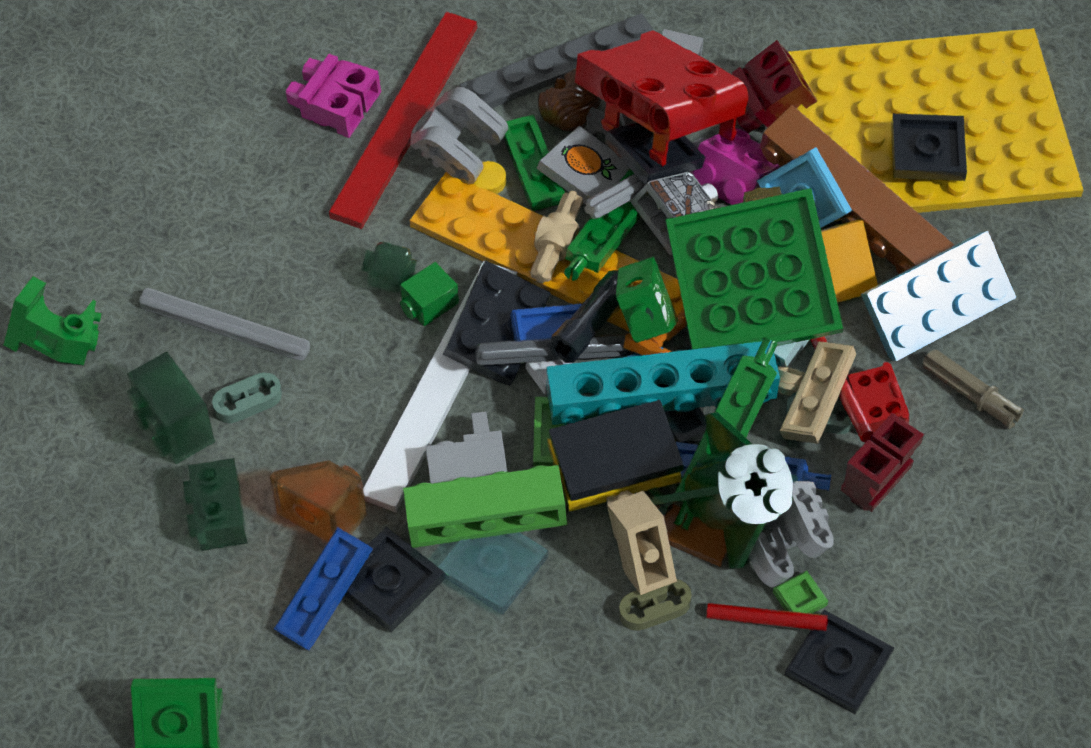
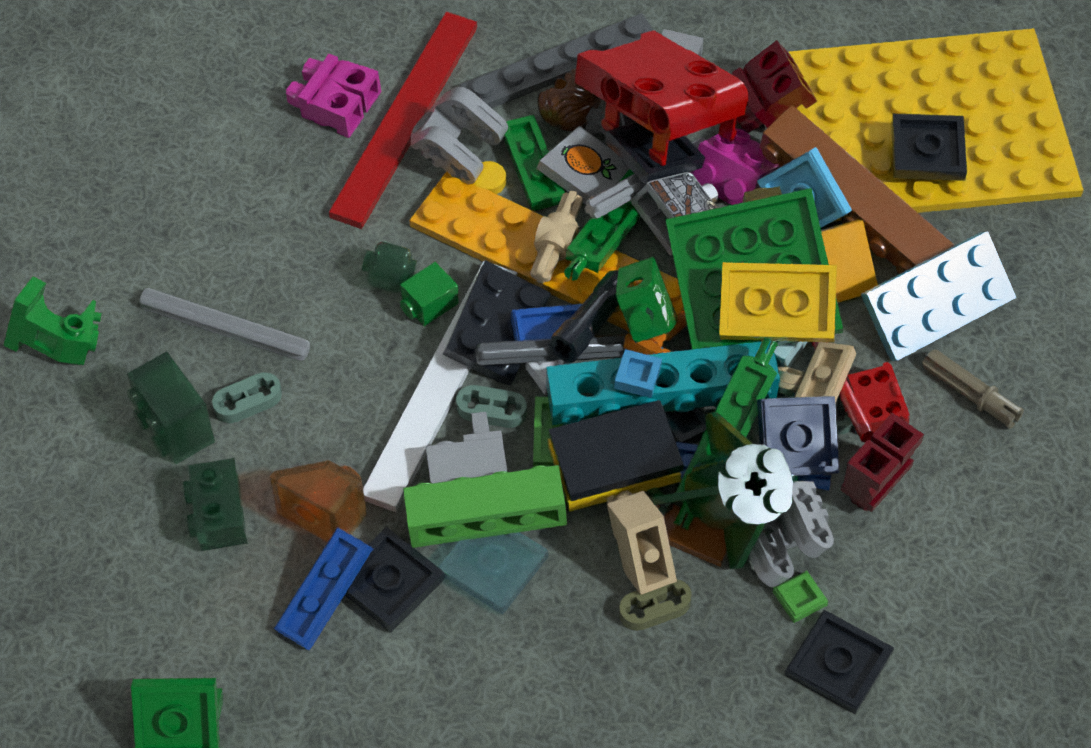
red bar [707,603,828,631] -> none
none -> sand green beam [456,385,527,428]
none -> dark azure plate [614,349,662,398]
none -> yellow plate [719,262,837,342]
none -> tile [757,396,839,476]

